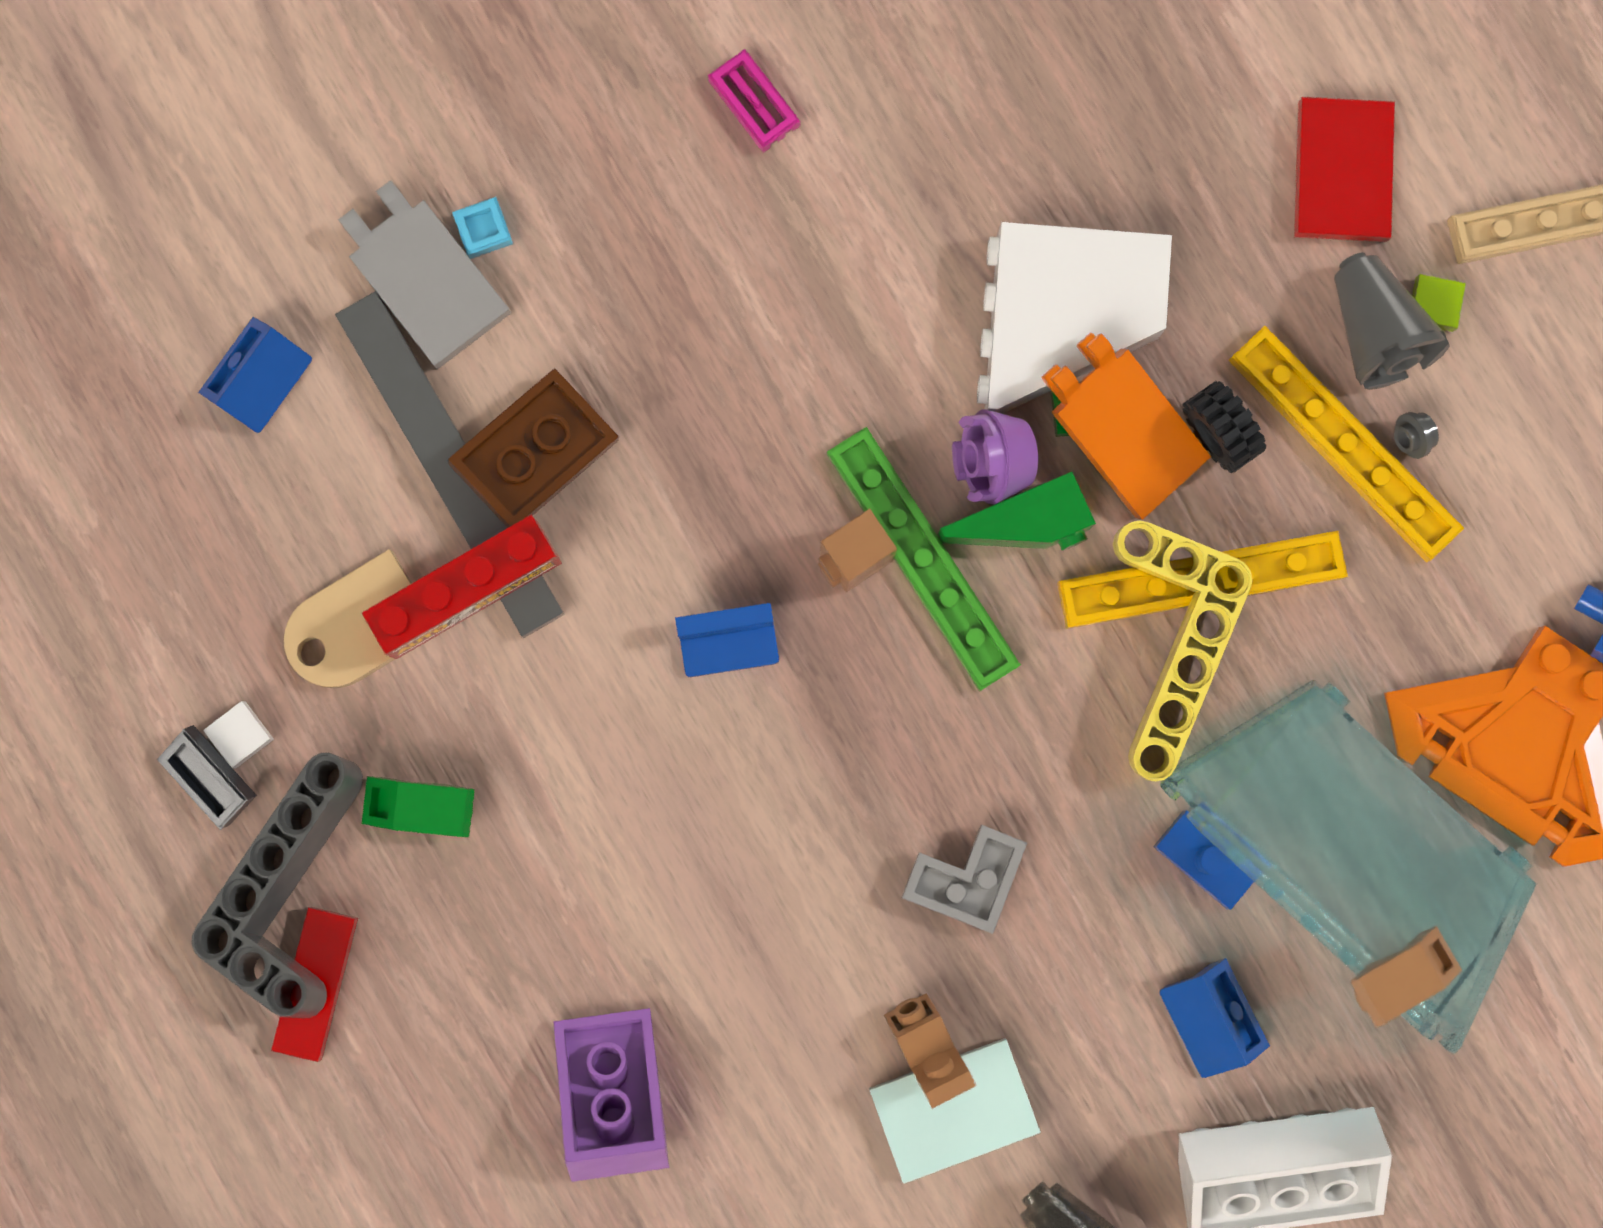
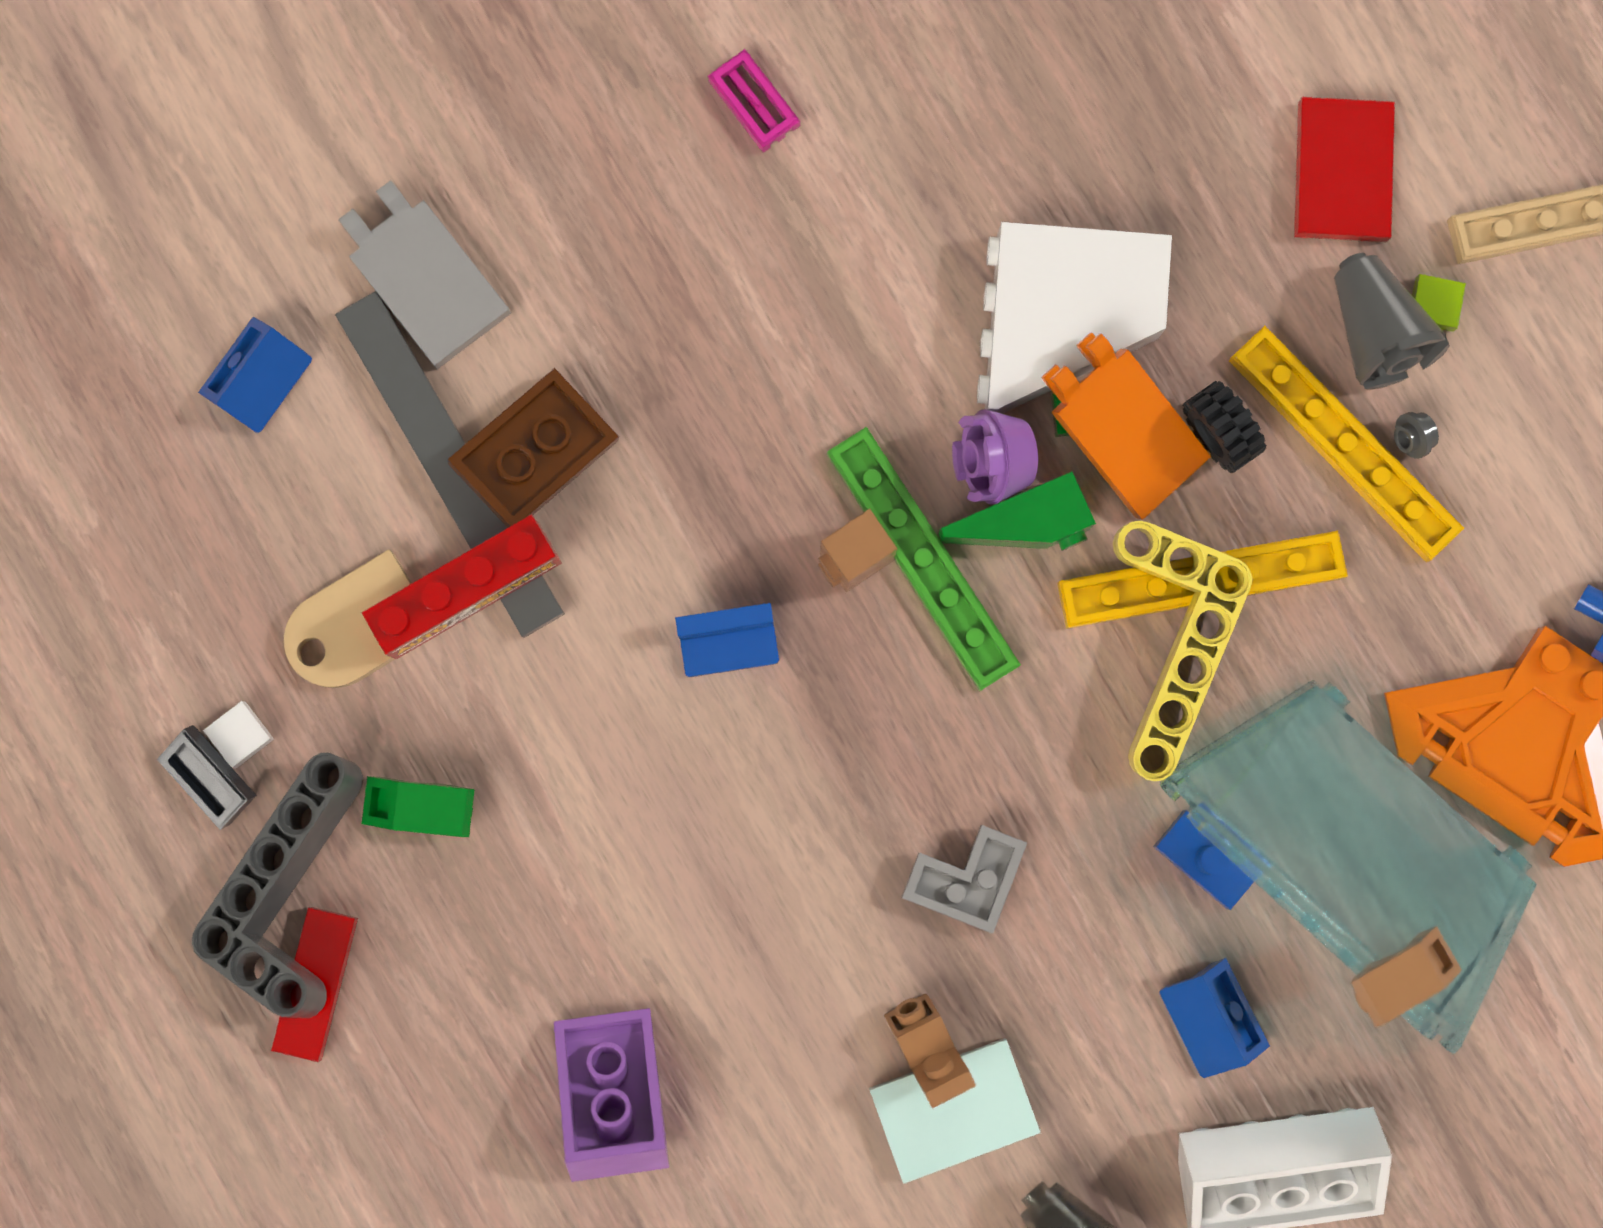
medium azure tile [452,197,513,259] -> none

